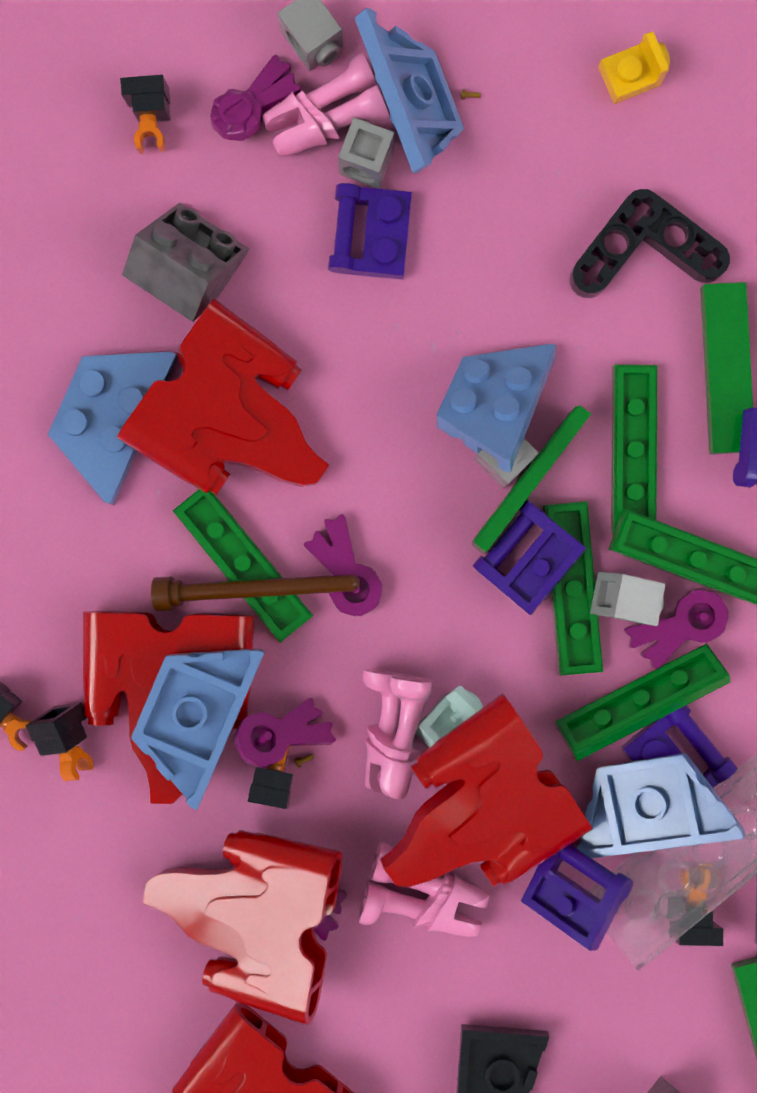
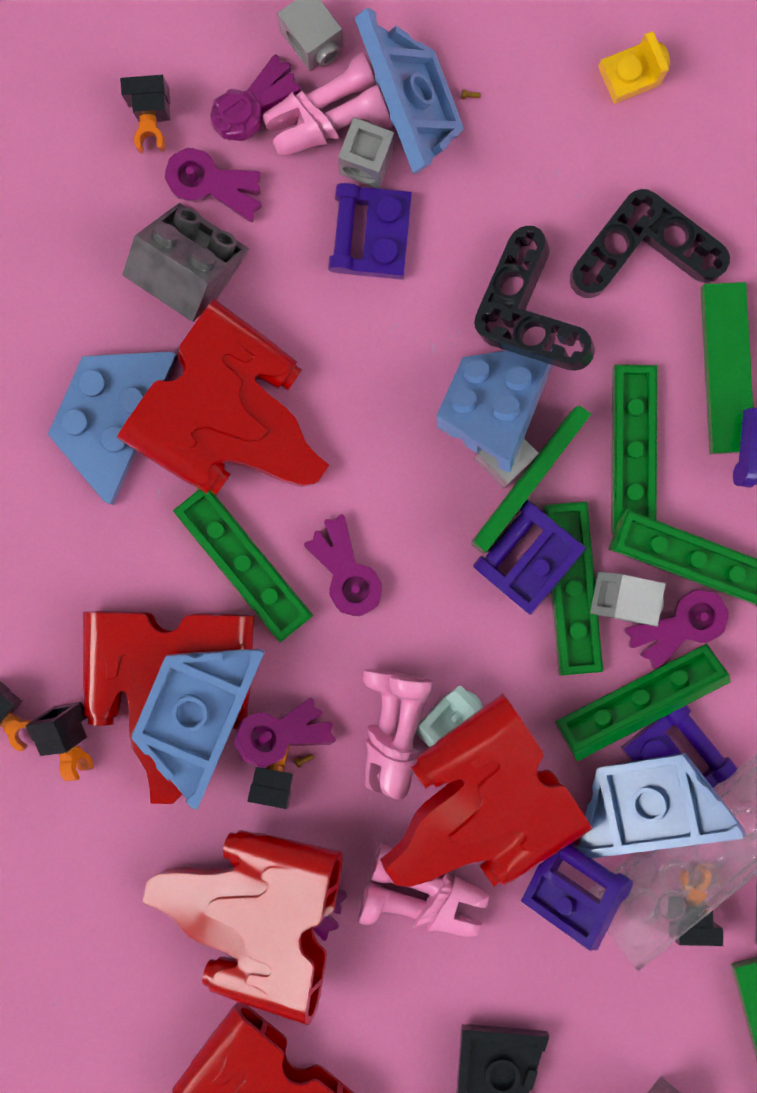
reddish brown piece [151,574,360,611] -> none
none -> magenta piece [165,148,262,222]
none -> black beam [474,225,595,371]

